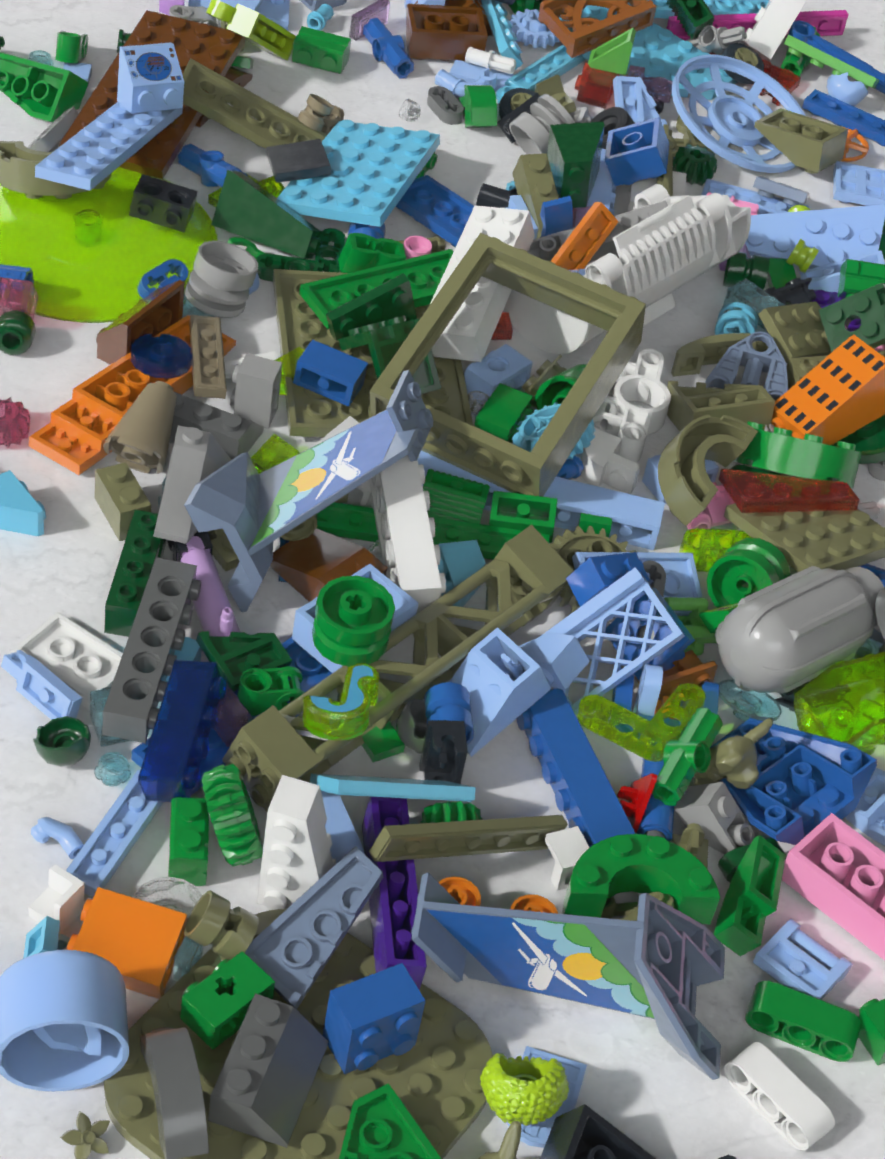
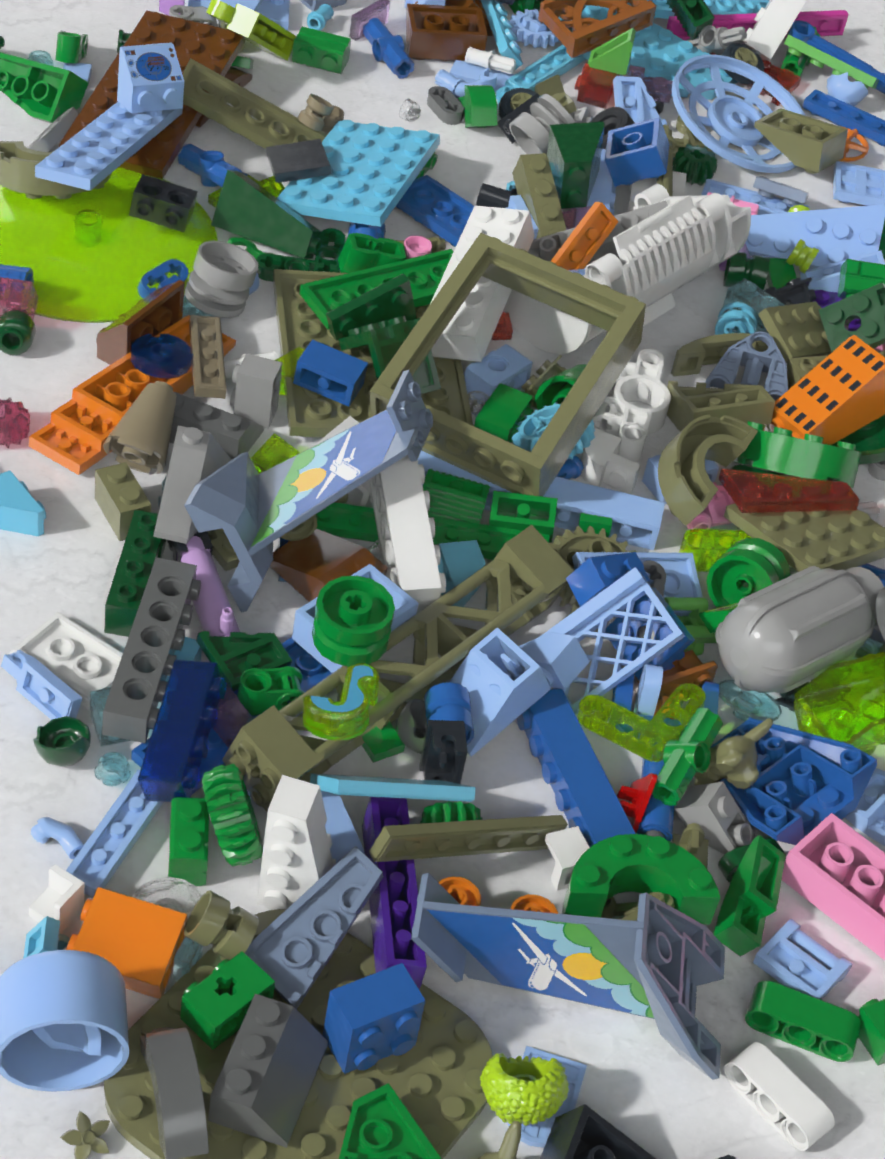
blue slope [540,196,573,237] -> none

